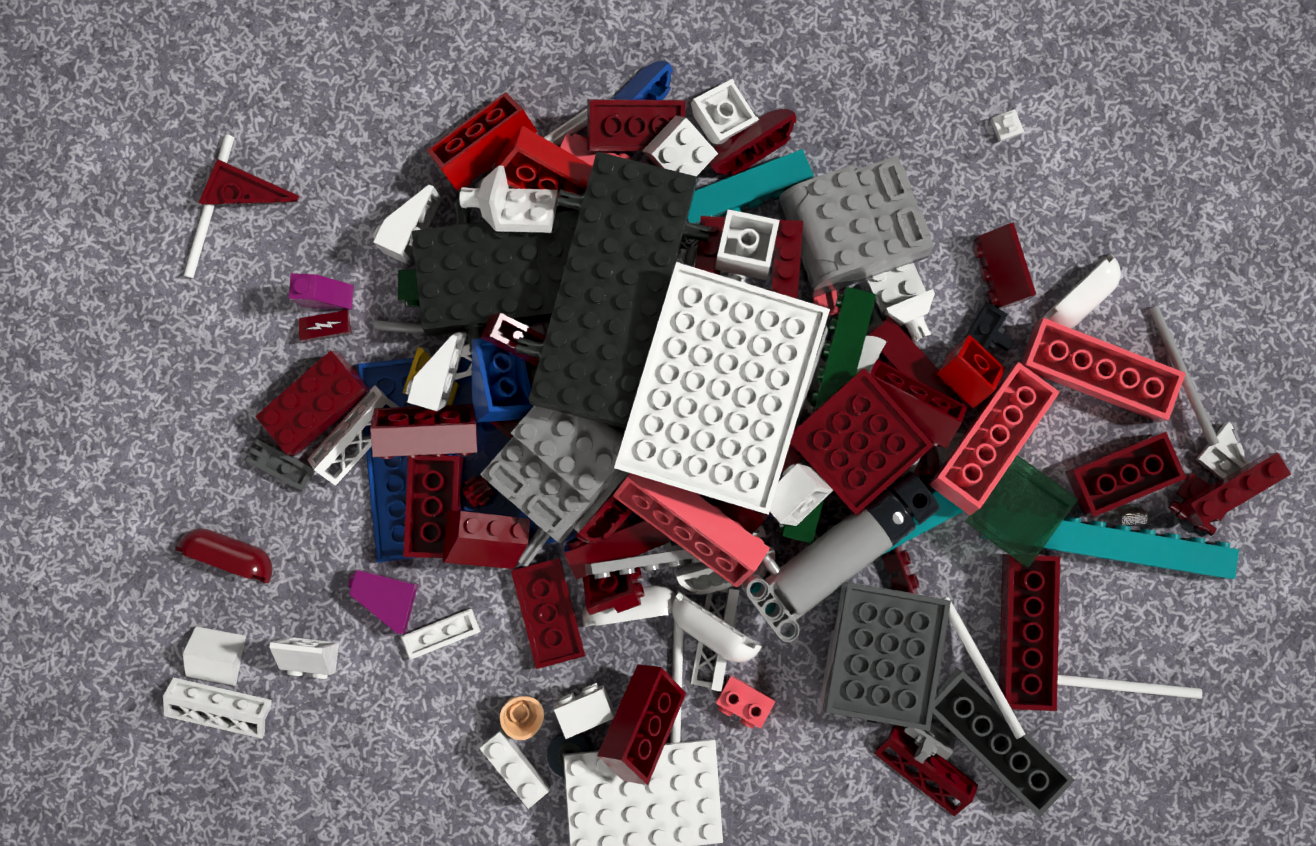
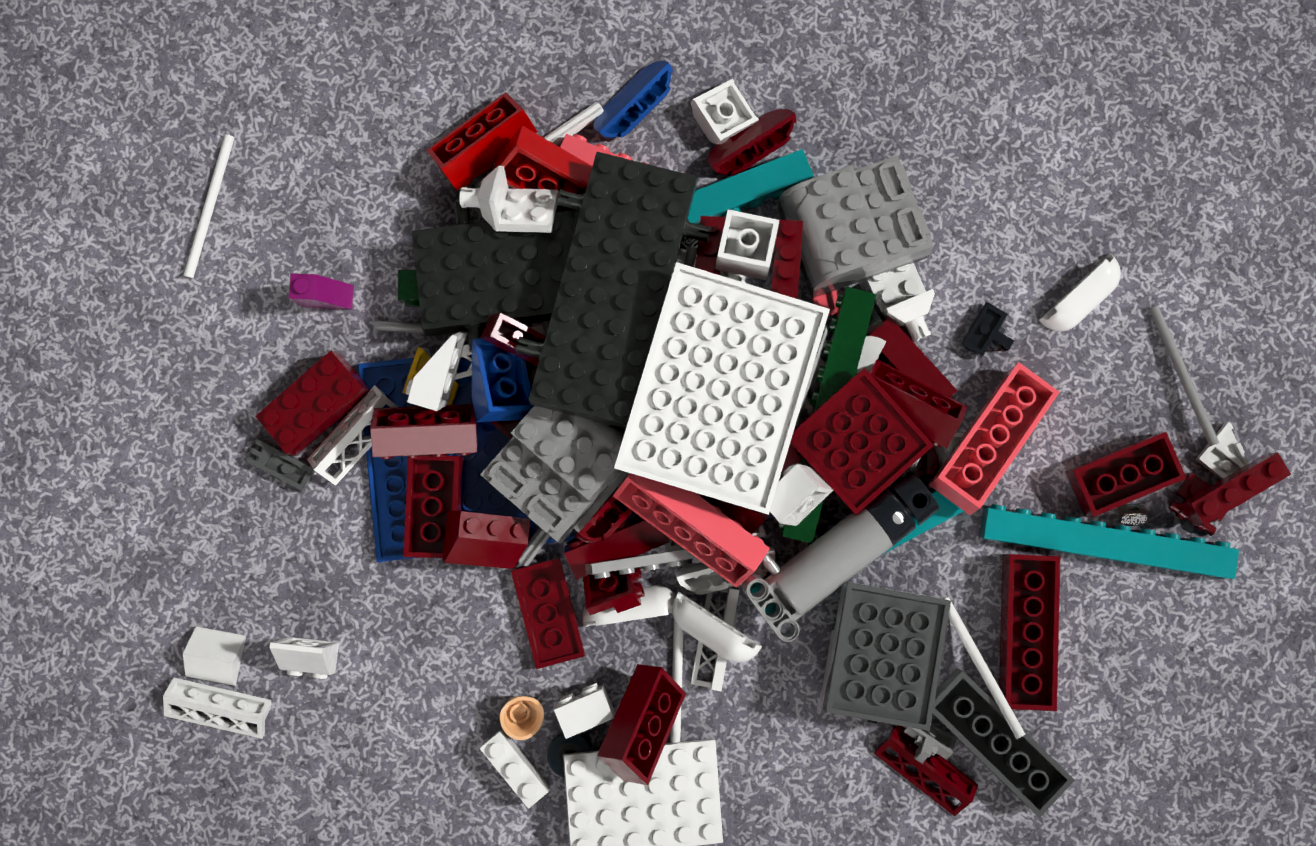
dark red brick [175,528,272,583] -> none
dark red wing [198,159,300,205] -> none
dark red slope [299,310,352,343] -> none
magenta slope [348,569,418,634] -> none
white slope [373,185,442,266] -> none
white tile [401,608,481,660] -> none
dark red gear [461,475,495,507] -> none
dark red plate [587,99,686,151] -> none
white brick [642,116,718,176] -> none
coral brick [715,674,776,729] -> none
dark red hinge [882,545,920,594] -> none
red brick [937,334,1005,409] -> none
clear green piece [964,455,1078,568] -> none
dark red slope [973,222,1036,309] -> none
white tile [991,109,1024,142] -> none
coral brick [1021,318,1186,422] -> none
white piece [1058,675,1202,699] -> none

